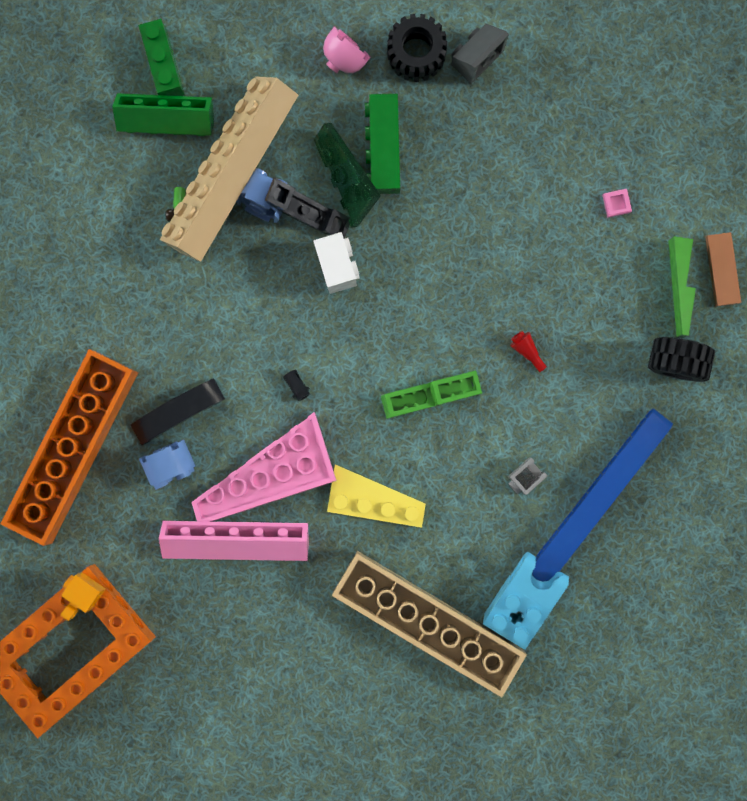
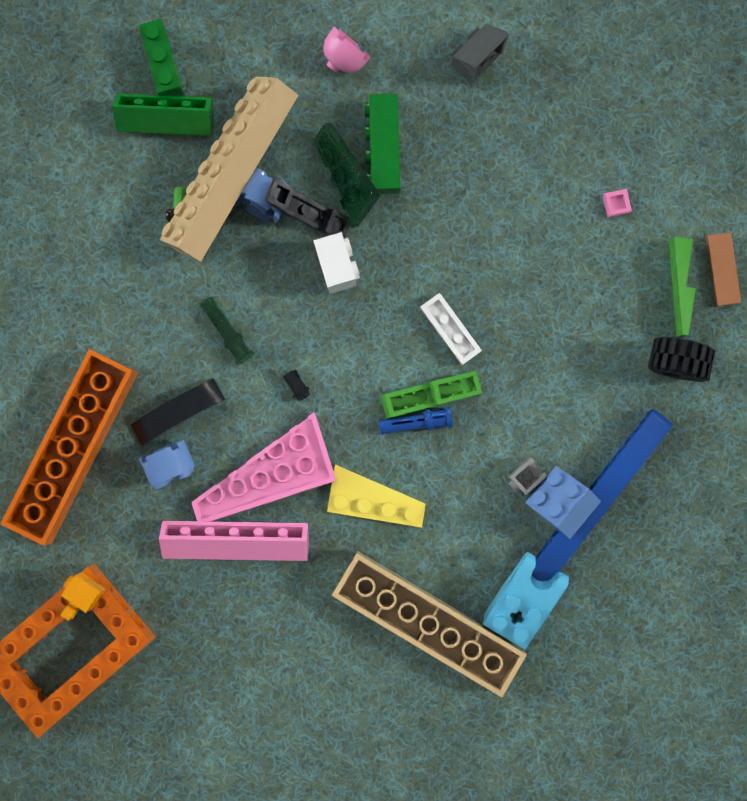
black tyre [387,14,447,82] -> none
red cone [510,331,547,372] -> none
none -> clear green pin [200,297,255,365]
none -> blue pin [379,407,453,435]
none -> white plate [420,293,482,365]
none -> medium blue brick [525,466,601,539]

